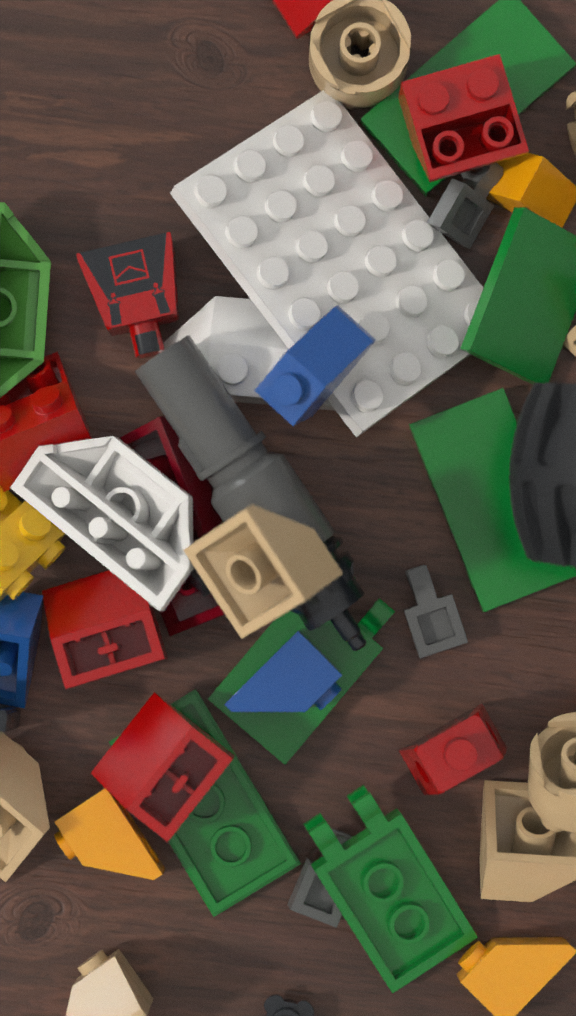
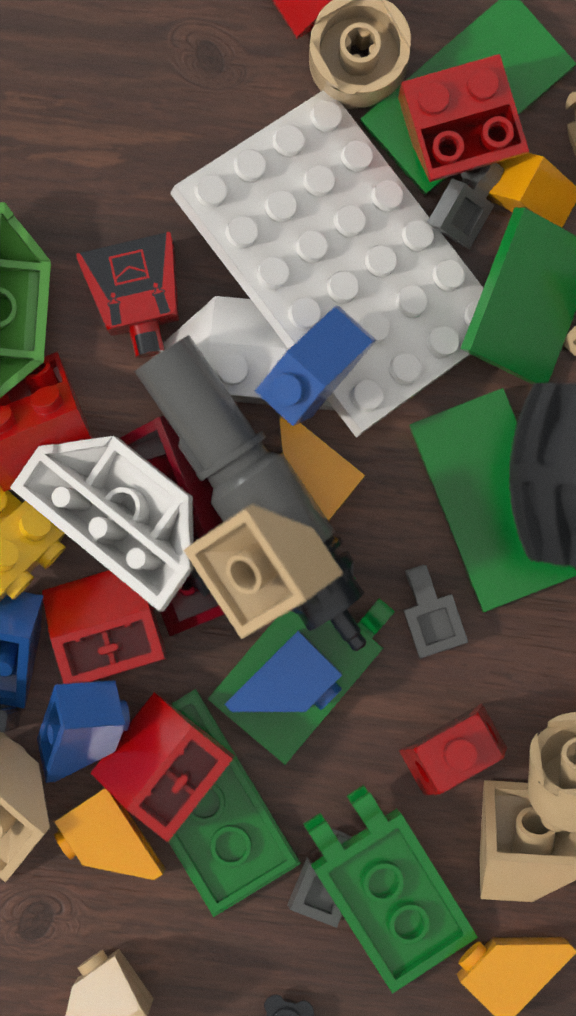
none -> blue slope [37,680,130,783]
none -> light orange slope [279,416,365,521]

